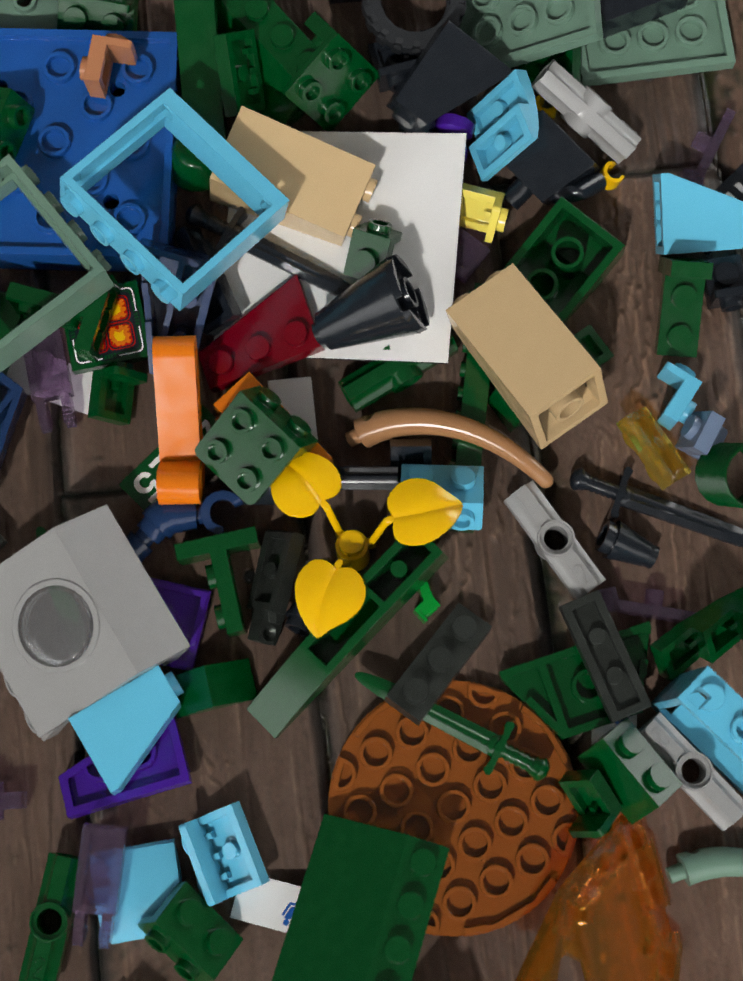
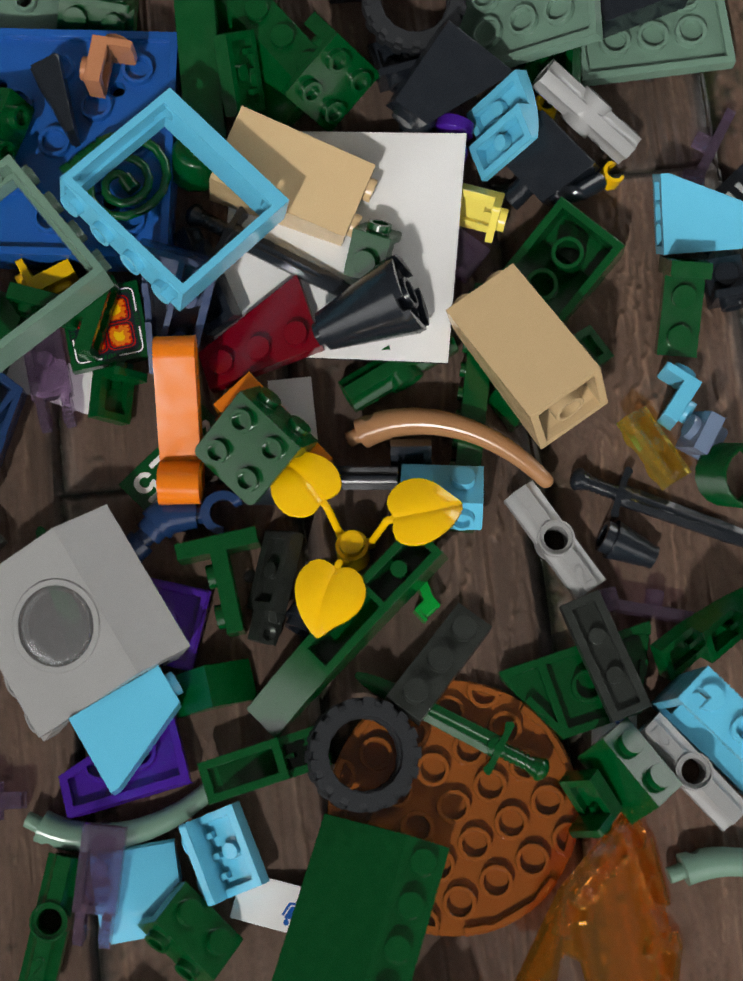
none -> yellow bracket [14,258,79,294]
none -> sand green animal [23,783,209,853]
none -> black slope [30,53,81,148]
none -> dark green piece [58,131,171,221]
none -> dark green slope [197,726,336,805]
none -> black tyre [305,697,422,812]

